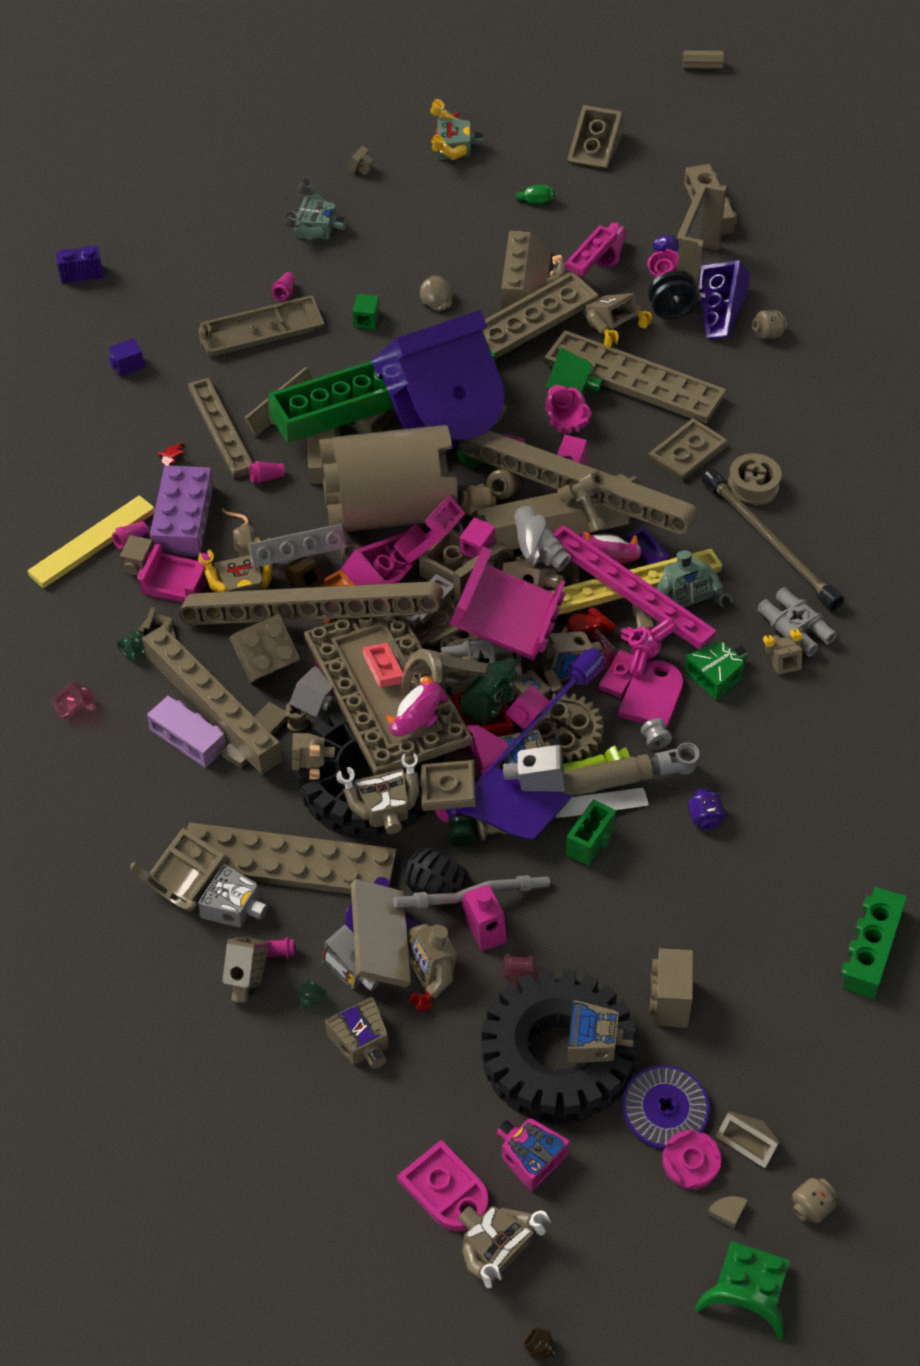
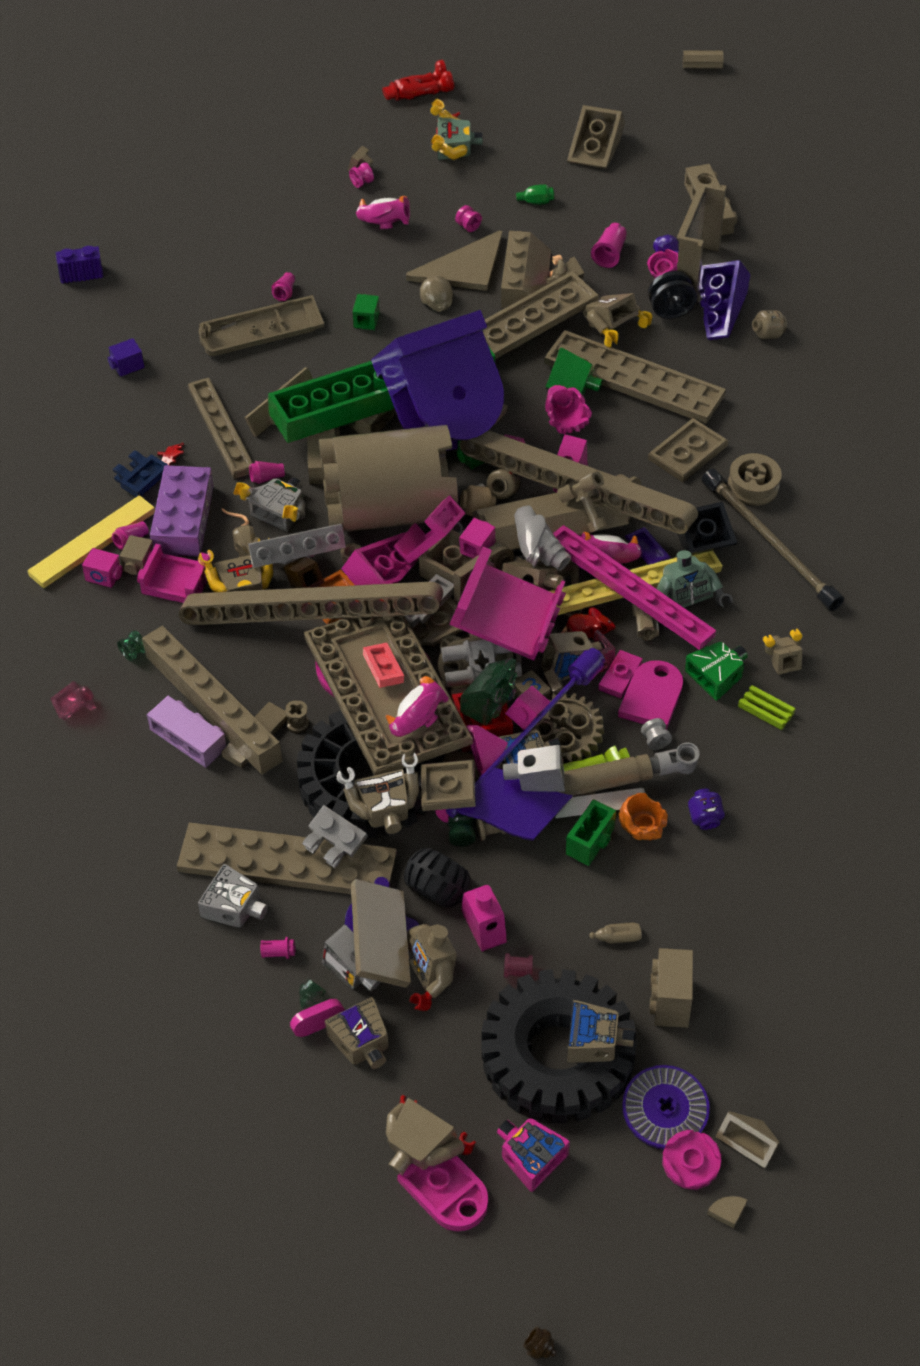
dark tan piece [130,828,227,911] -> none
dark tan piece [138,607,175,637] -> none
dark tan torso [222,937,270,1003] -> none
dark tan brick [229,614,300,683] -> none
sand green torso [284,177,346,240] -> none
light grey slope [289,666,333,717] -> none
dark tan piece [292,733,335,779] -> none
light grey bar [393,875,550,909] -> none
dark tan piece [401,649,487,693] -> none
torso [458,1206,552,1288] -> none
dark pink tile [565,225,618,277] -> none
dark pink bush [621,618,677,676] -> none
green piece [695,1241,790,1341] -> none
light grey pin [757,587,837,657] -> none
dark tan head [792,1178,837,1223] -> none
green brick [840,886,907,999] -> none
none -> dark pink brick [82,548,123,588]
none -> dark blue plate [113,450,169,497]
none -> light grey torso [233,478,306,532]
none -> dark pink tile [290,999,345,1037]
none -> light grey plate [302,805,368,869]
none -> dark pink wheel [349,162,374,188]
none -> dark pink animal [356,196,410,229]
none -> red piece [382,60,454,101]
none -> dark tan torso [386,1095,476,1175]
none -> dark tan tile [406,231,502,291]
none -> dark pink wheel [455,205,482,232]
none -> dark tan piece [589,922,642,944]
none -> orange hair [618,793,668,841]
none -> black slope [677,501,737,555]
none -> lime tile [738,685,795,730]

